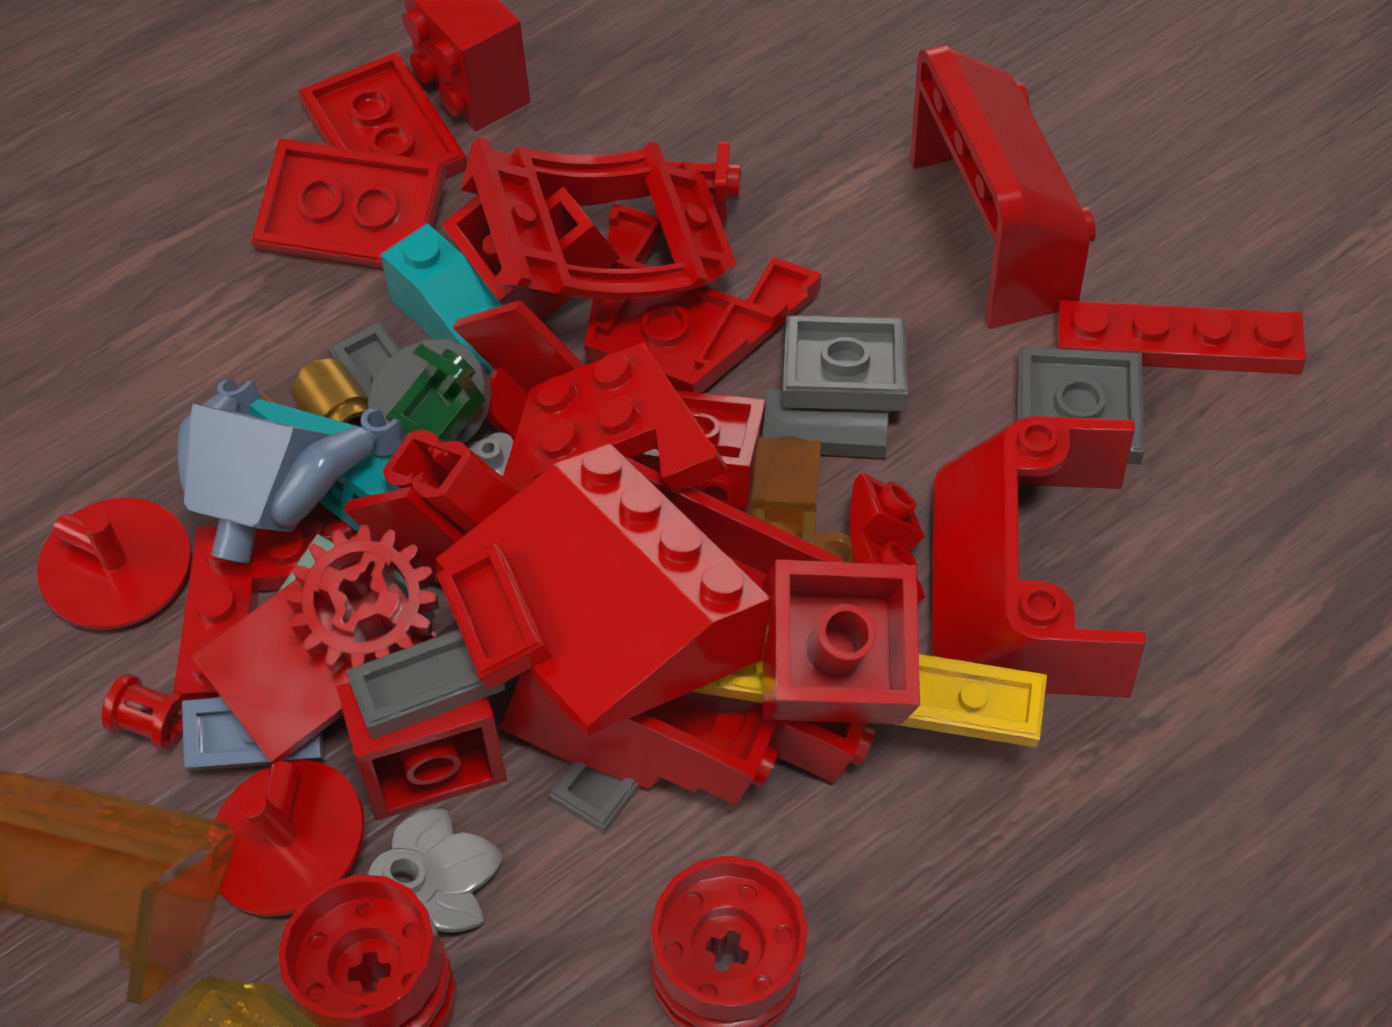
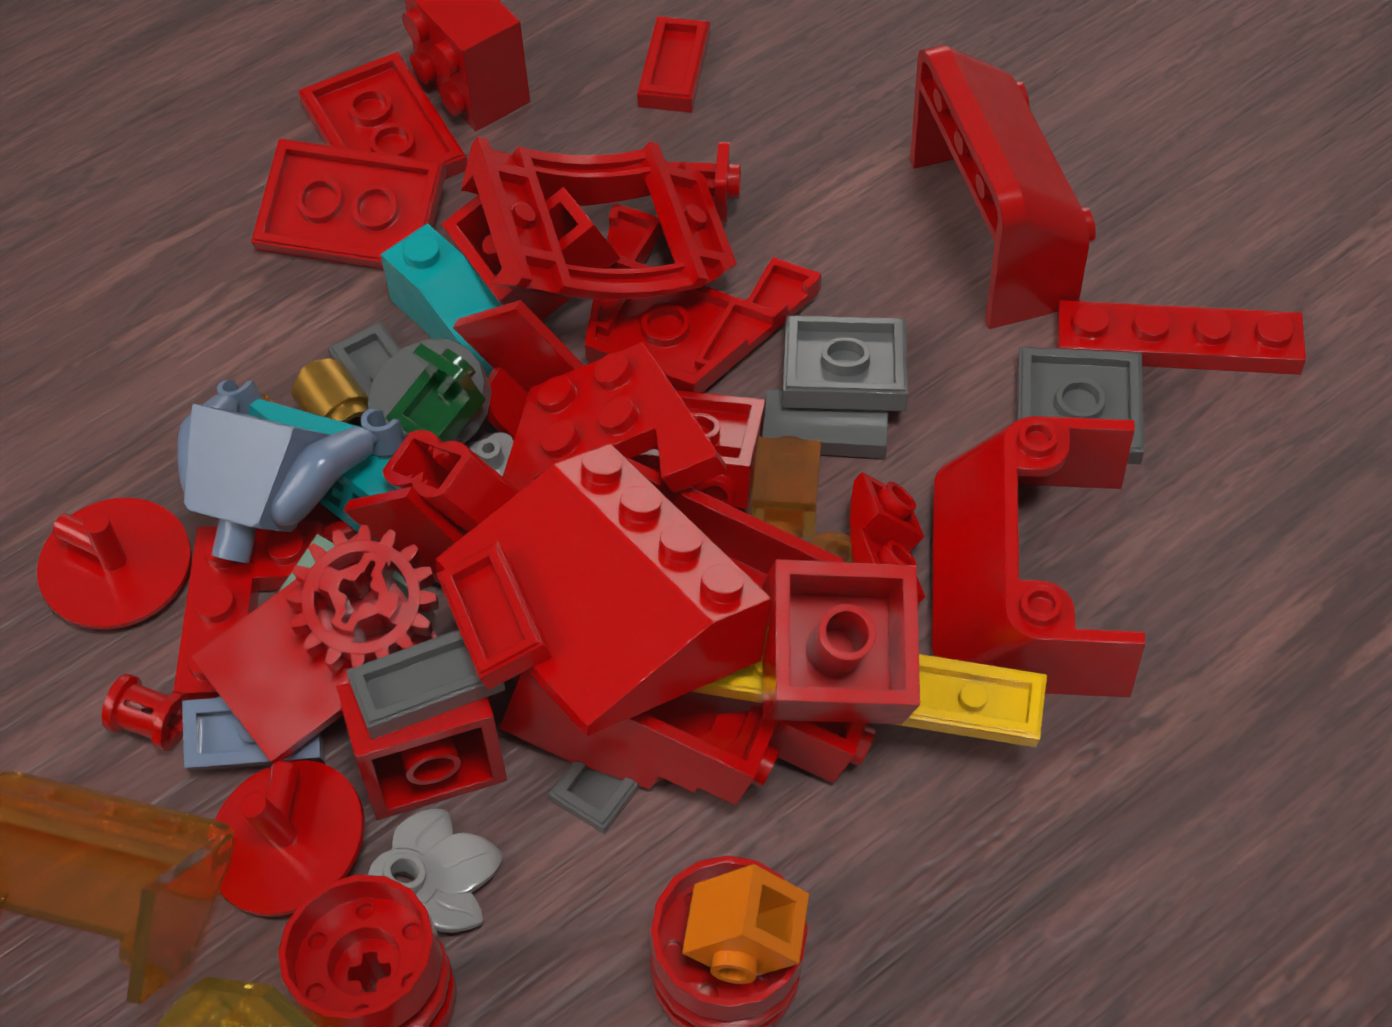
none -> red tile [637,16,711,113]
none -> orange brick [682,864,809,984]

